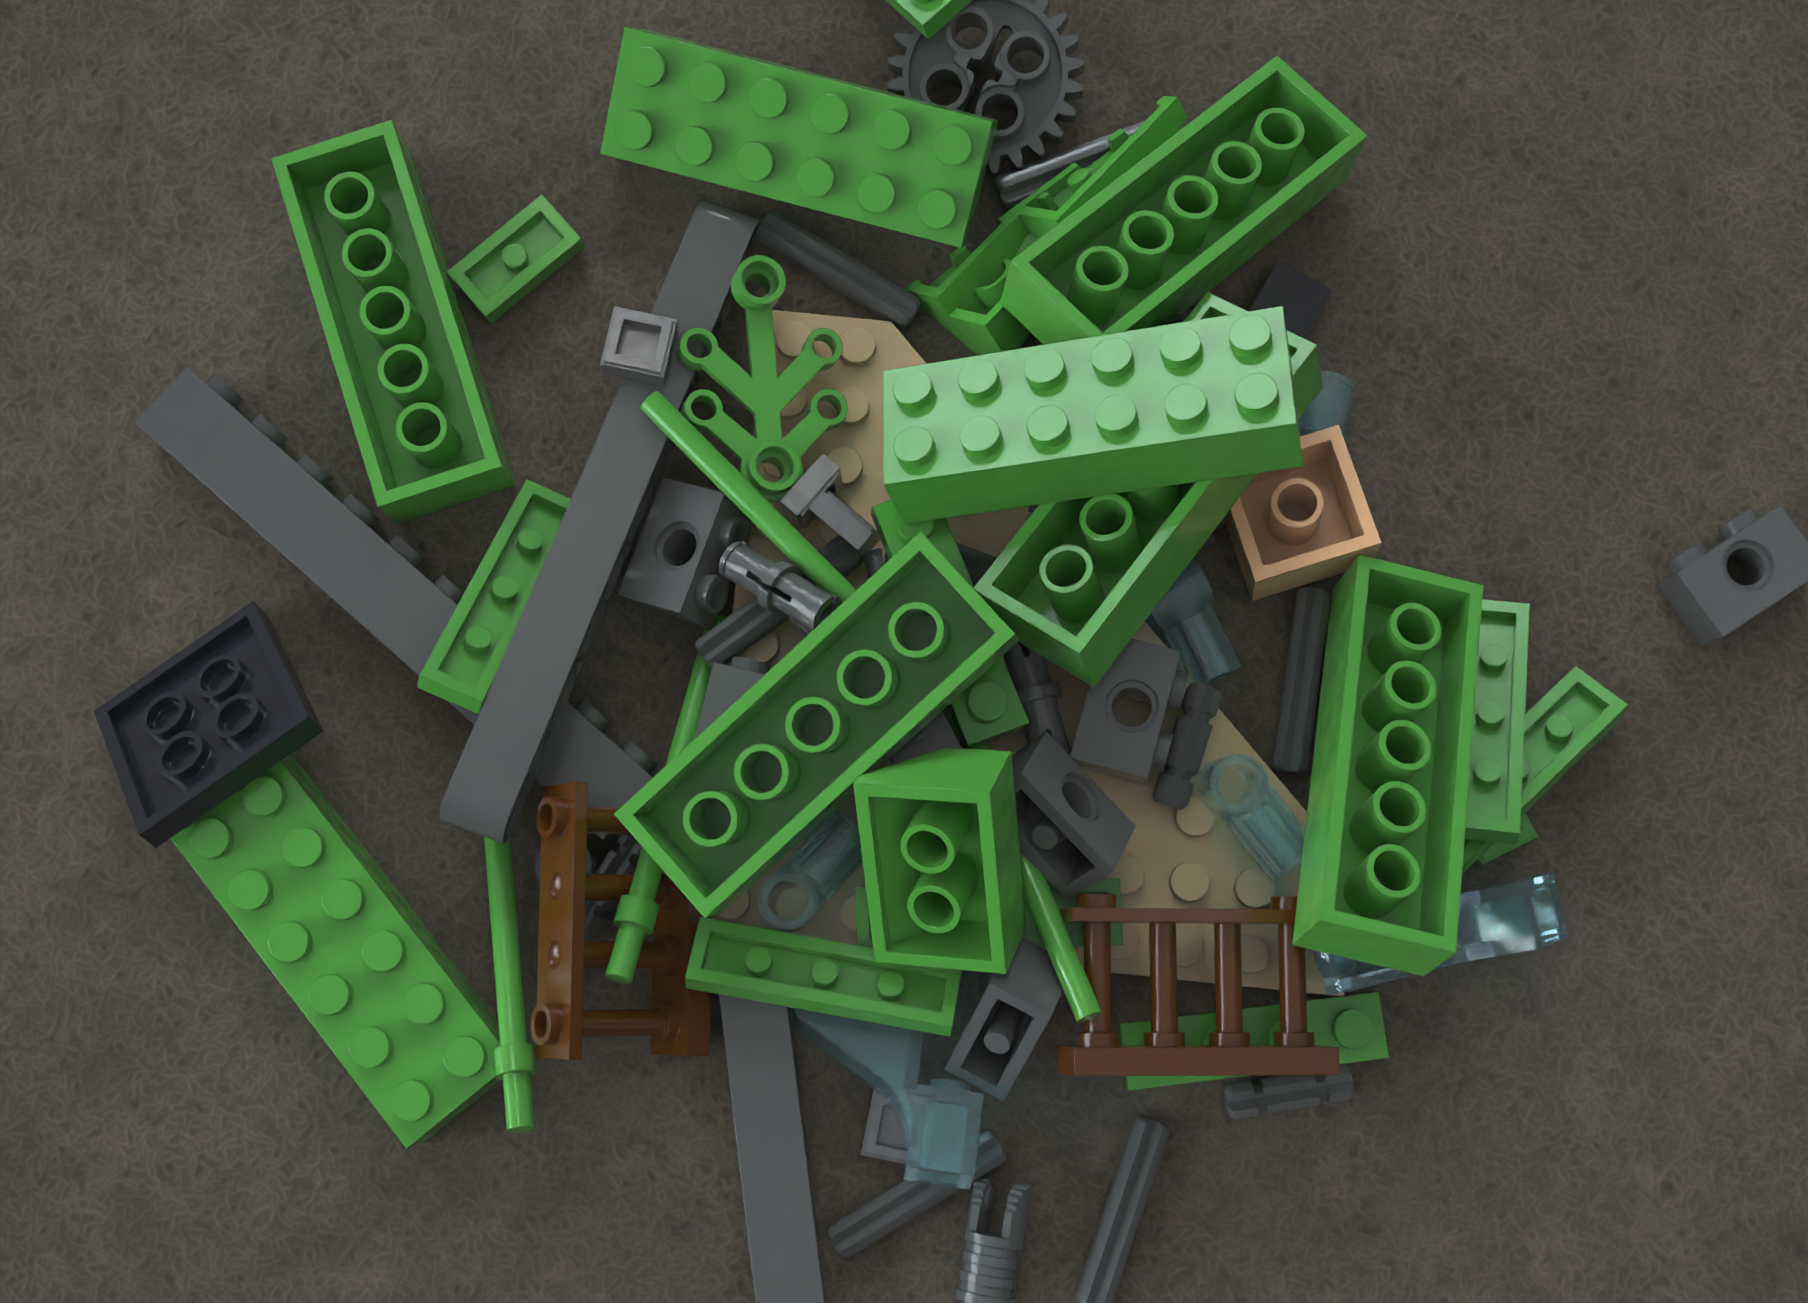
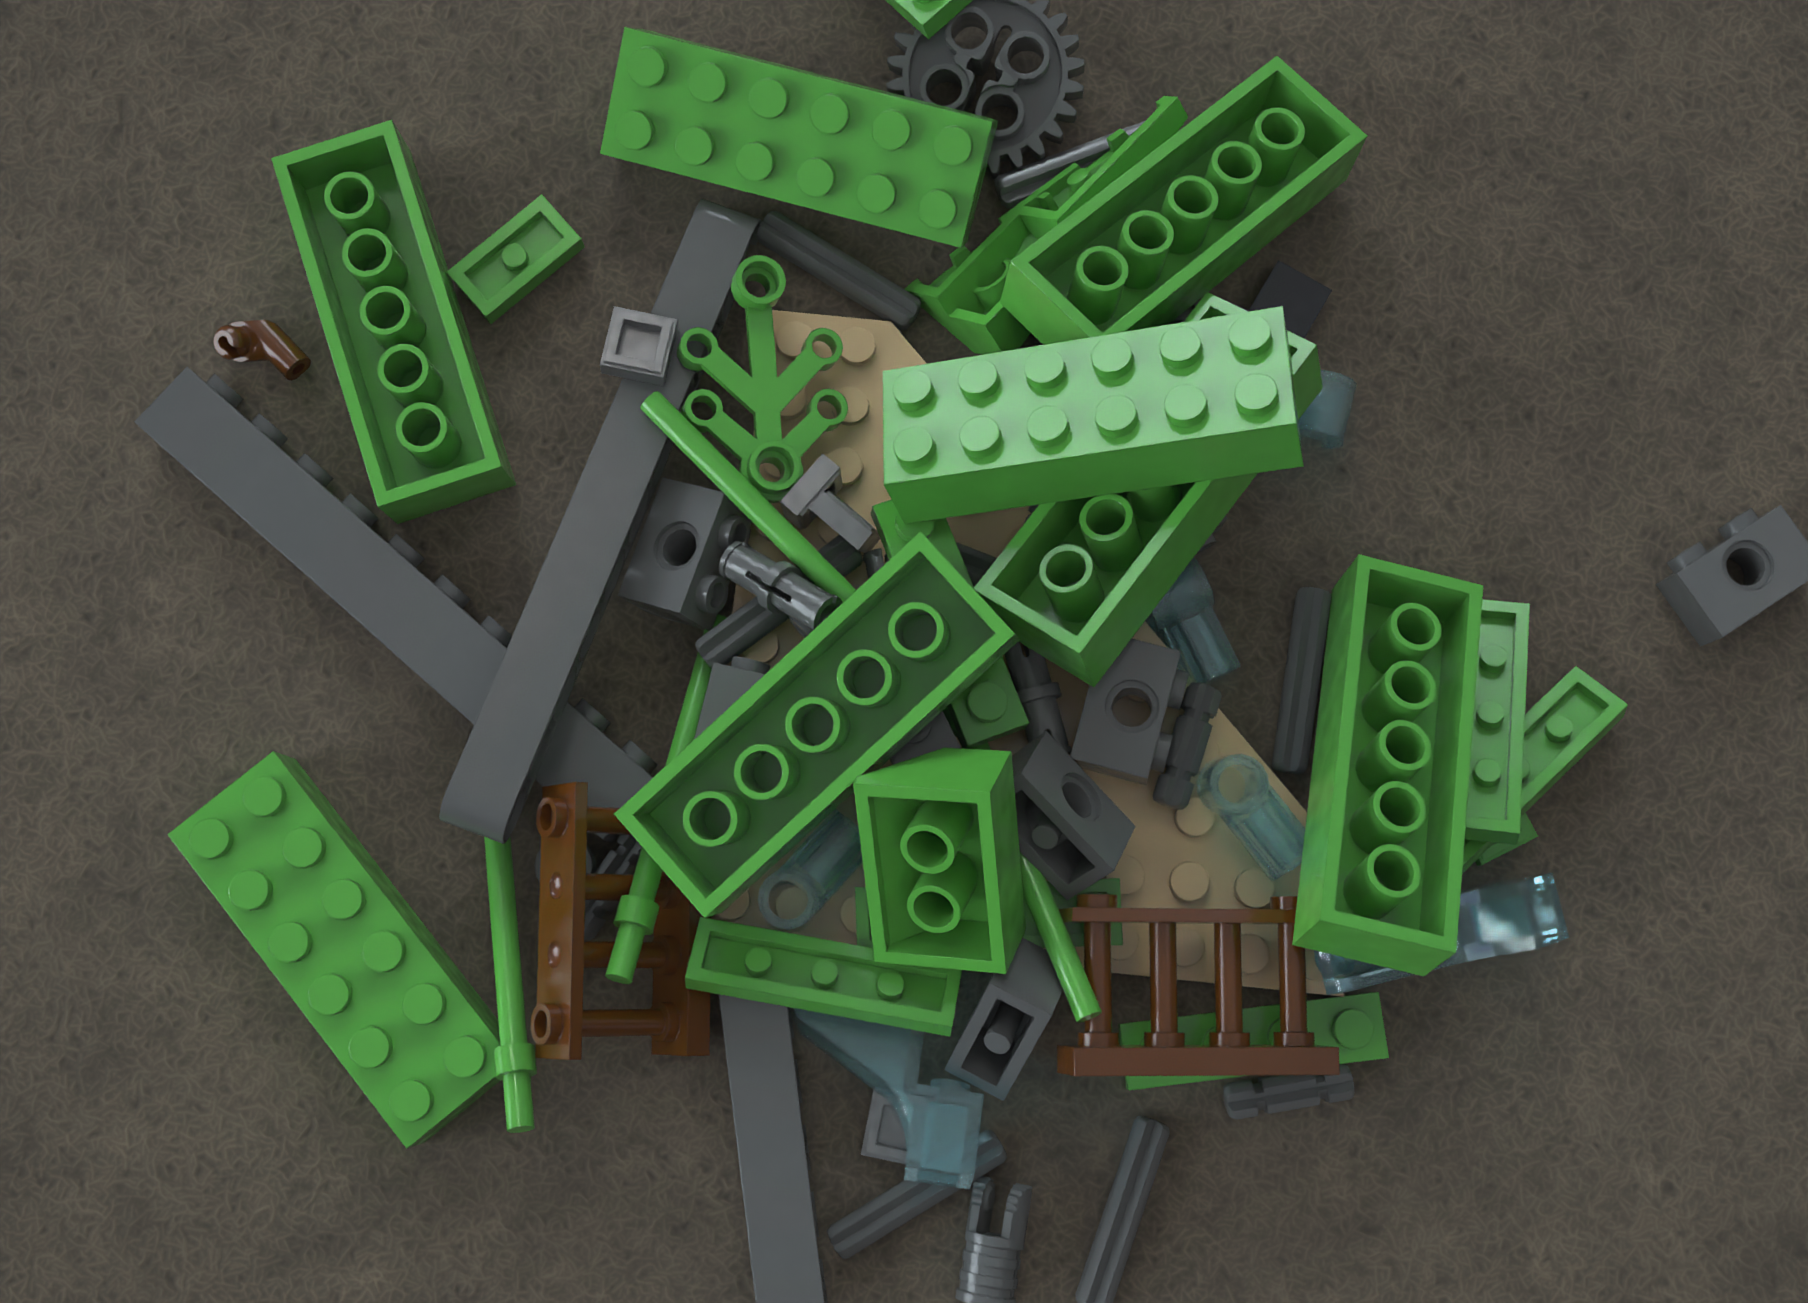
black plate [94,601,323,848] -> none
bright green plate [417,479,571,714] -> none
light nougat brick [1225,425,1382,601] -> none
none -> reddish brown arm [213,320,311,381]

